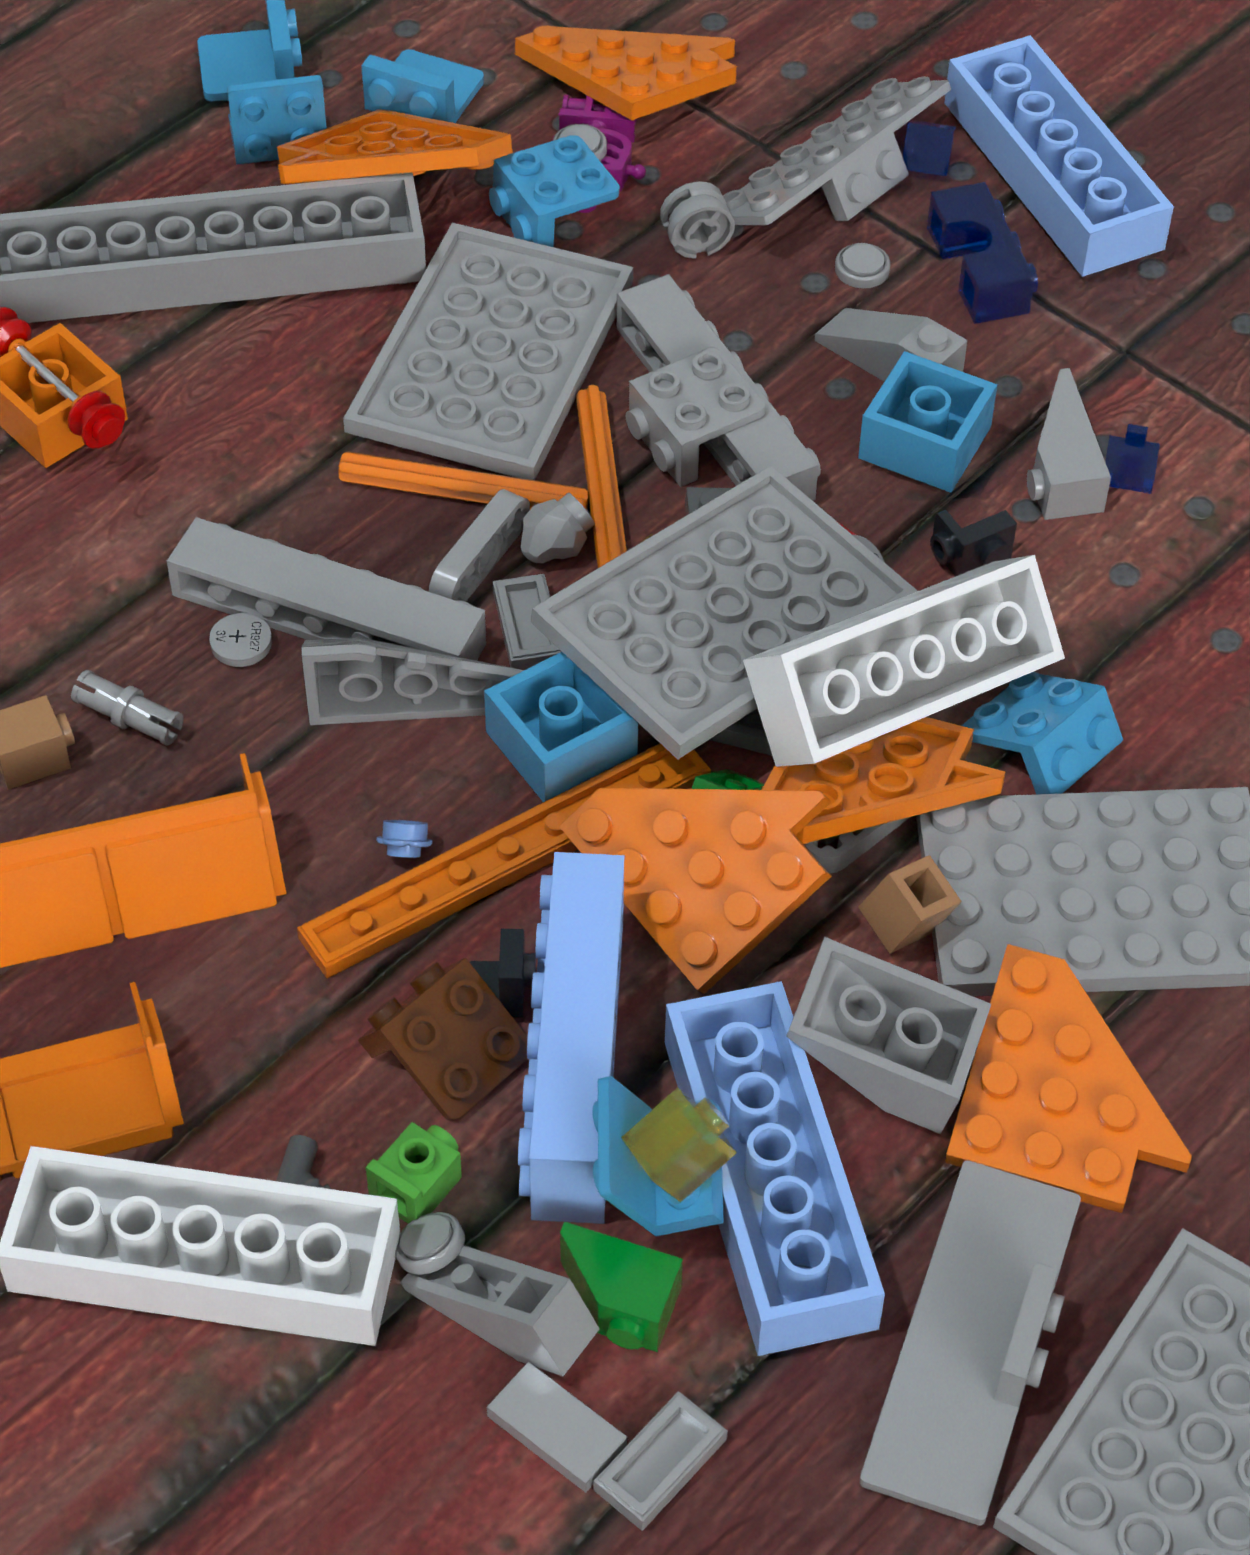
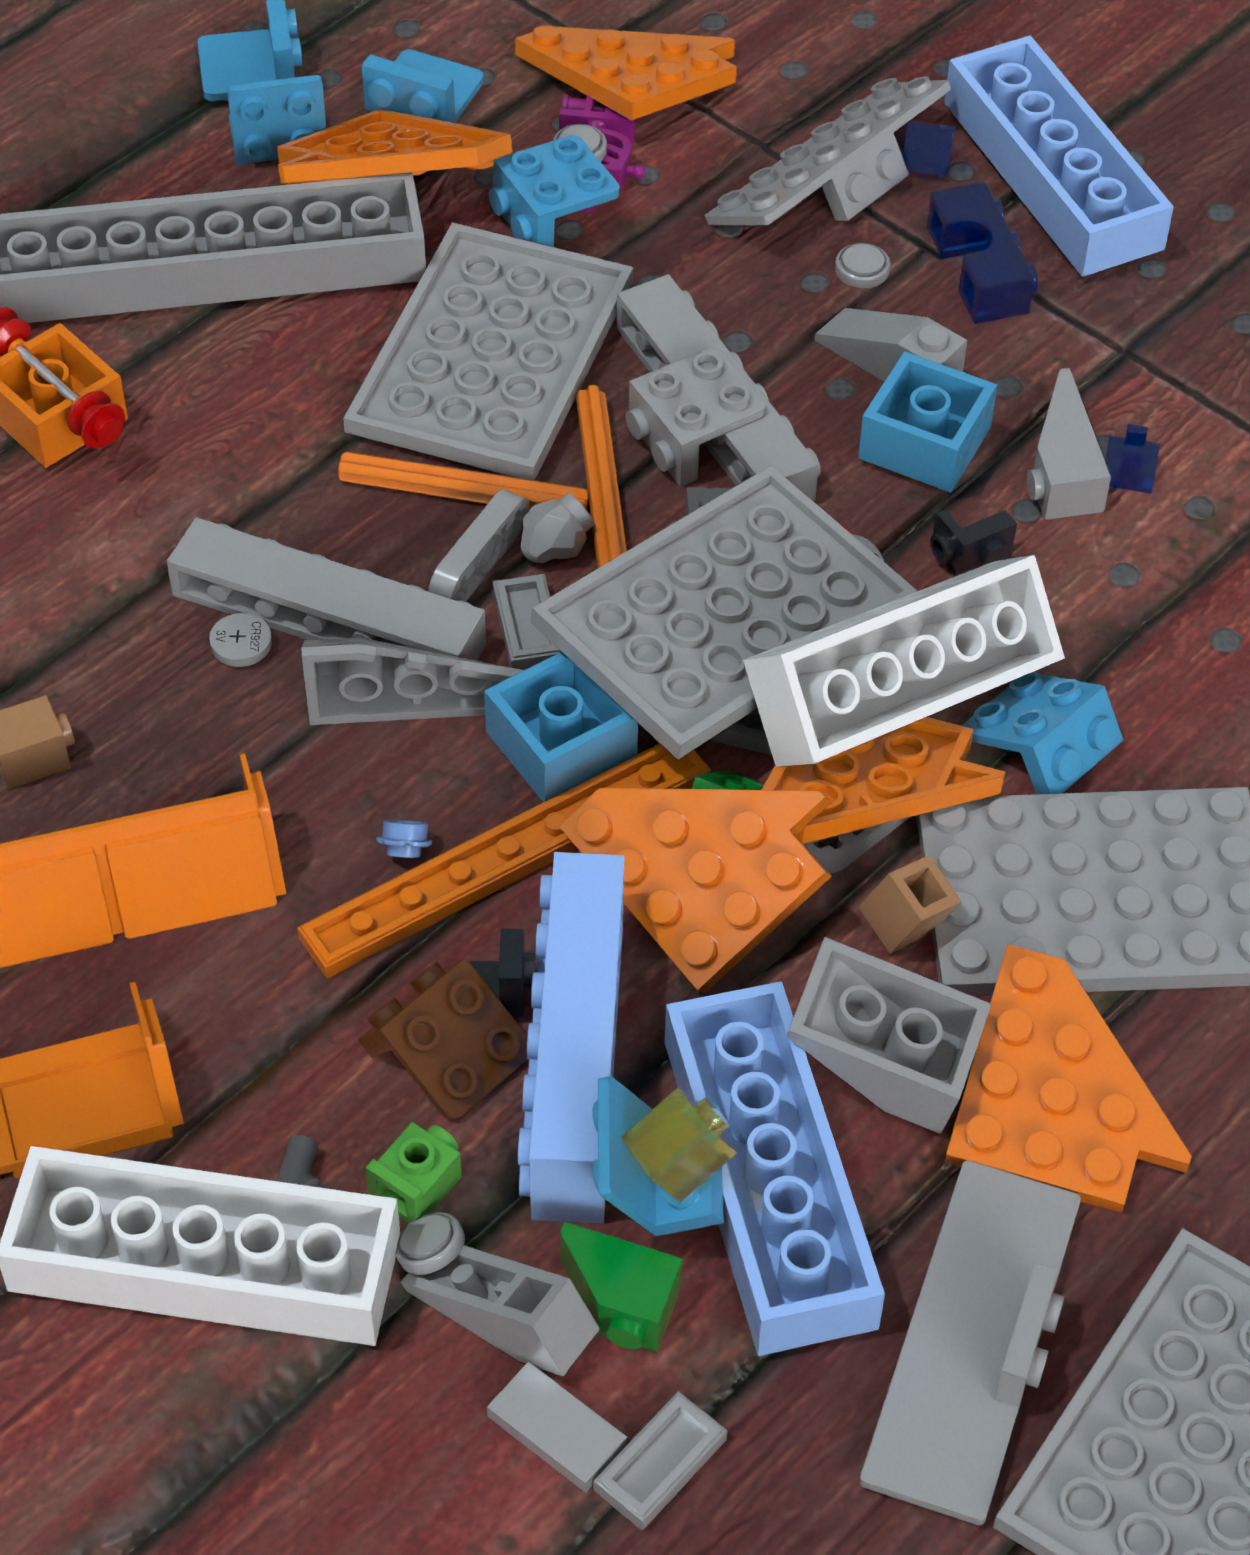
light grey pin [71,670,183,745] -> none
light grey wheel [660,181,735,258] -> none

